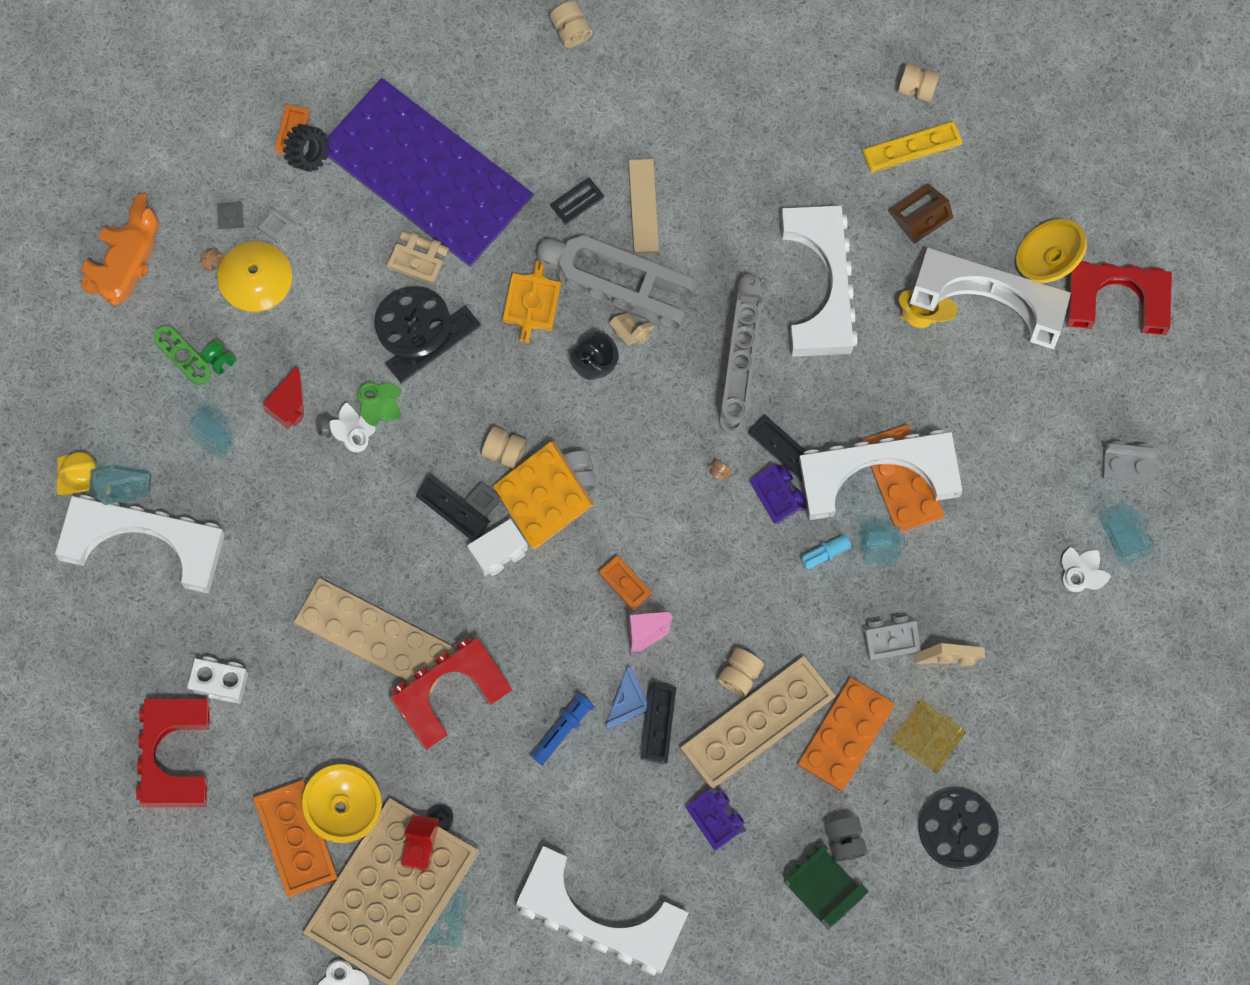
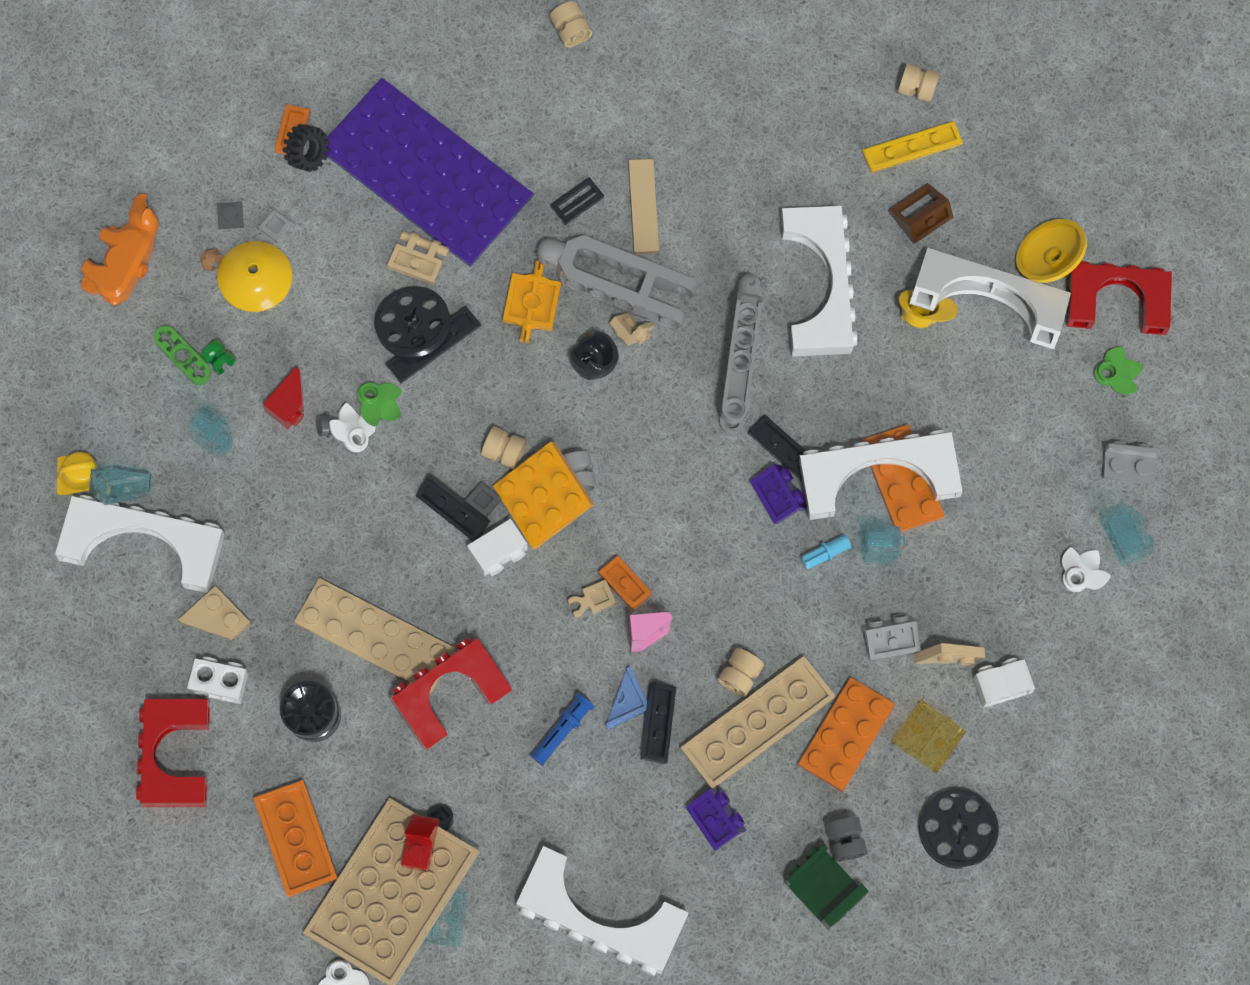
yellow dish [302,764,382,843] -> none
medium nougat plate [709,460,733,481] -> none
none -> tan wing [178,586,251,641]
none -> black wheel [280,681,341,742]
none -> tan plate [567,580,616,618]
none -> white brick [973,658,1035,707]
none -> bright green plate [1094,347,1143,395]

